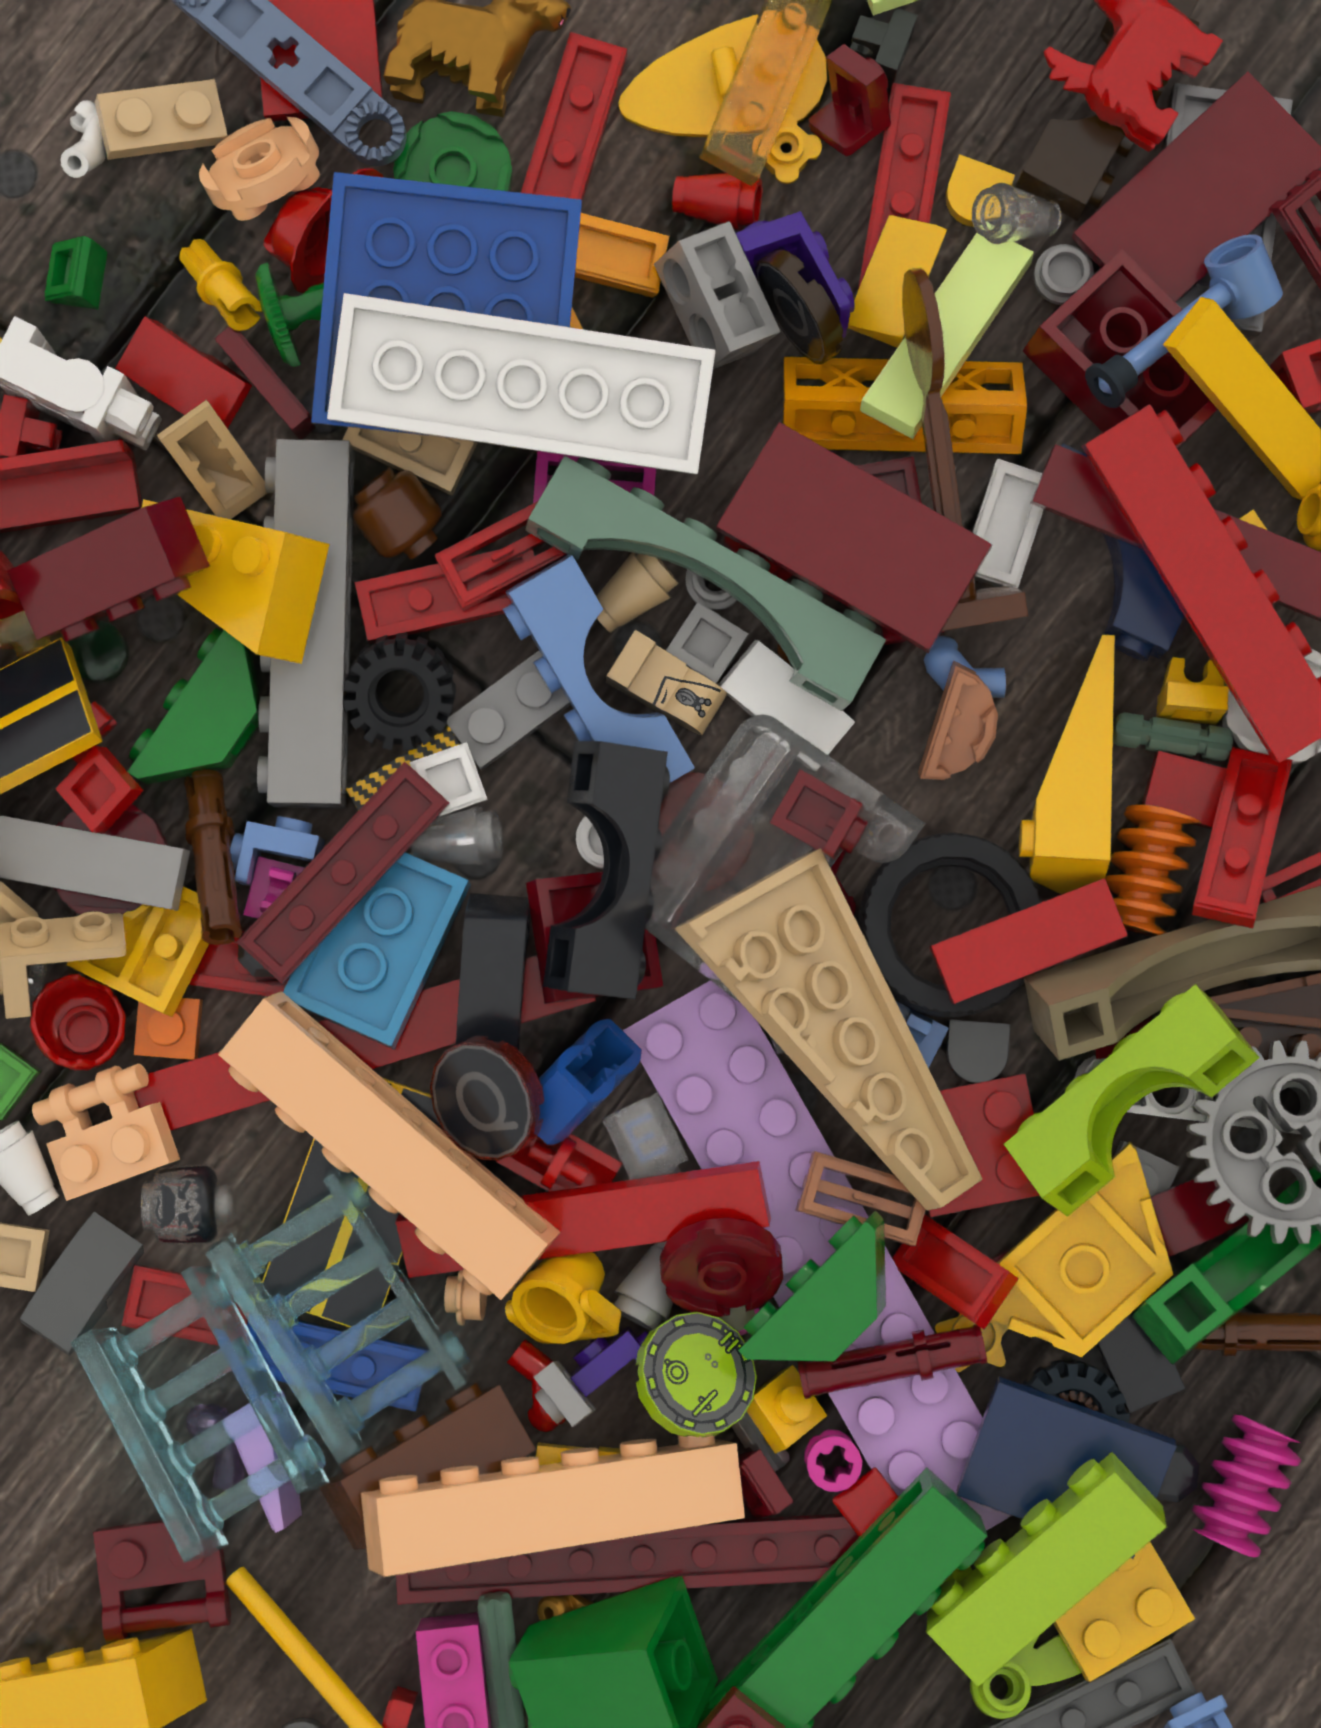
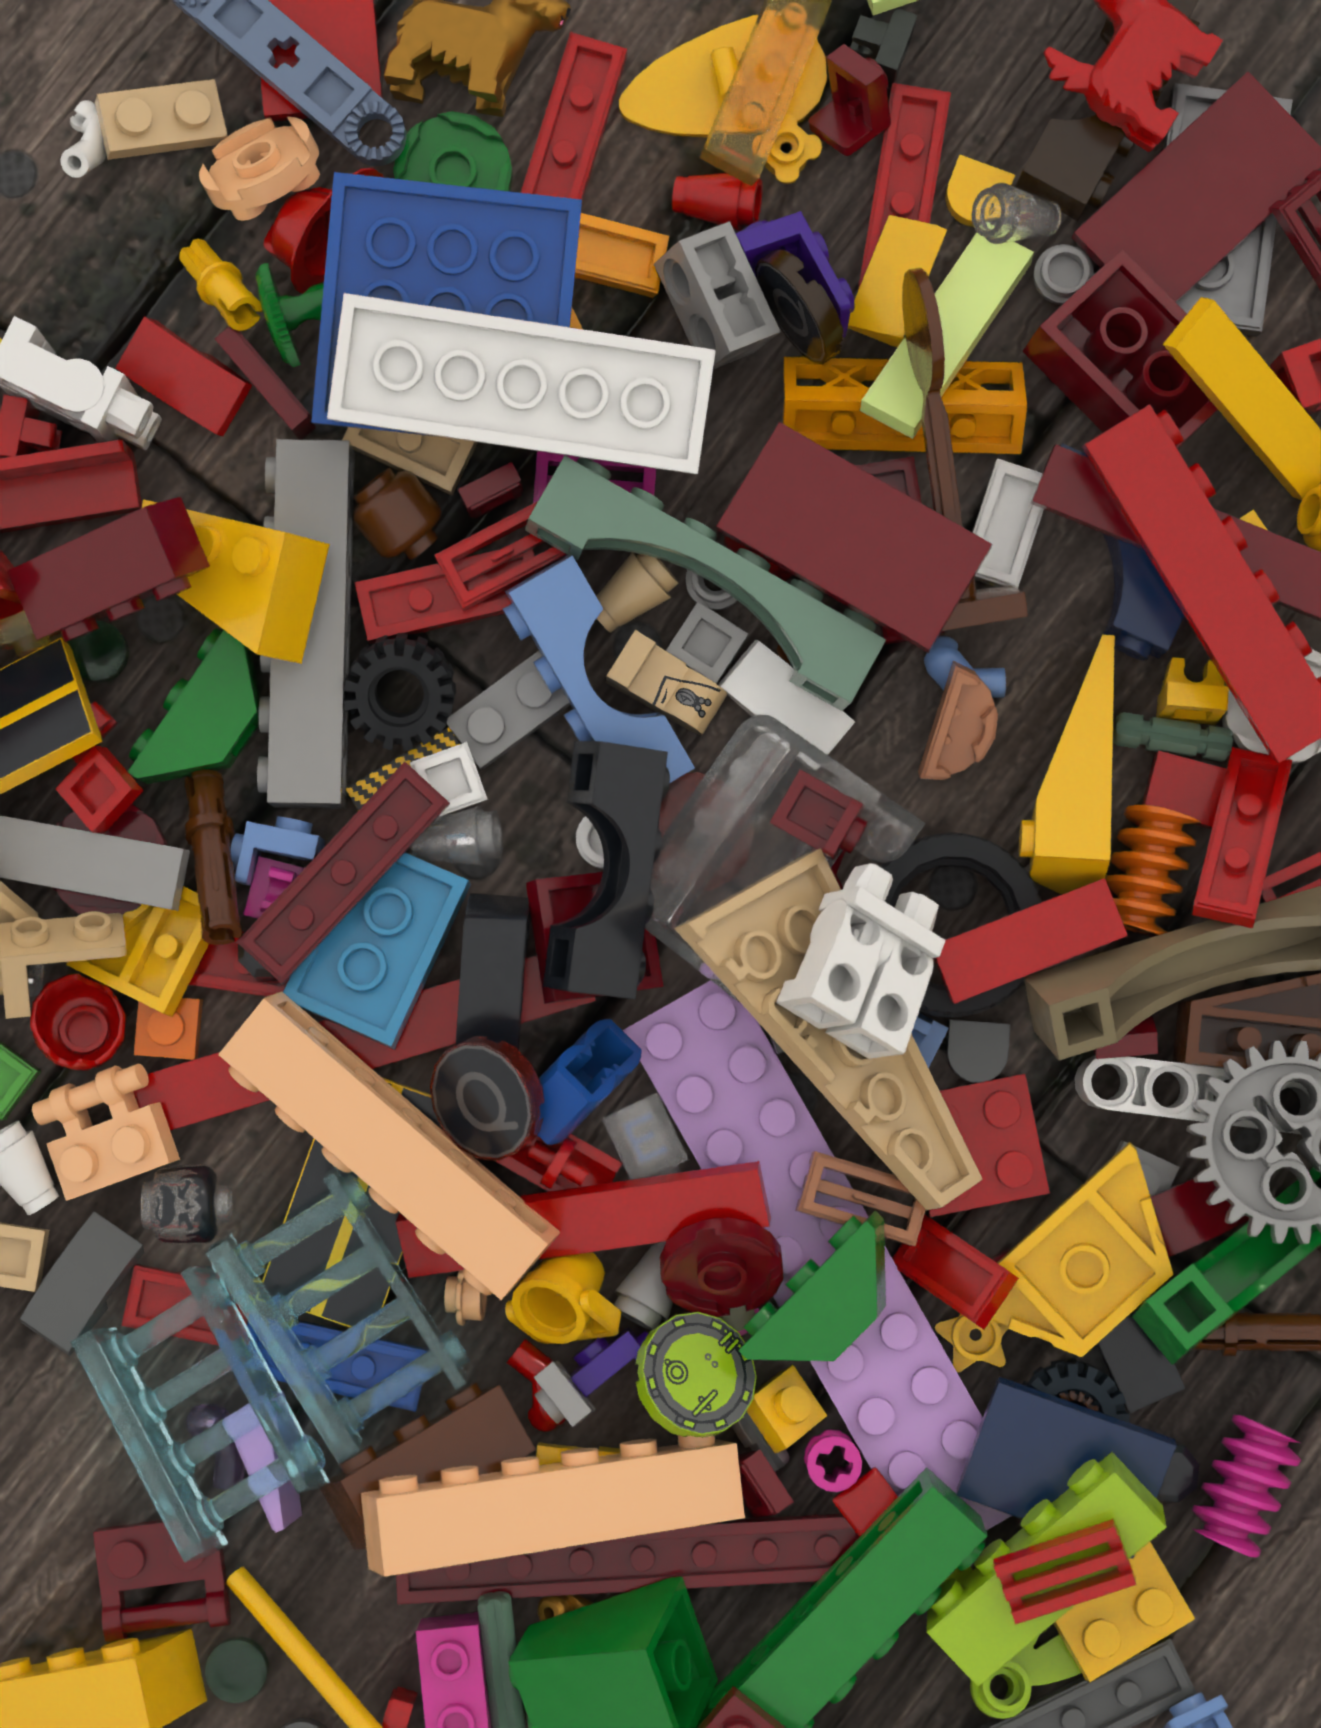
green slope [44,236,108,310] -> none
tan slope [157,400,267,519] -> none
dark red pin [797,1324,987,1399] -> none
lime arch [1004,984,1260,1217] -> none
medium blue piece [1085,234,1283,408] -> none
none -> clear green tile [205,1637,269,1703]
none -> dark red tile [458,462,524,519]
none -> white hips [776,863,946,1059]
none -> red tile [993,1519,1137,1624]

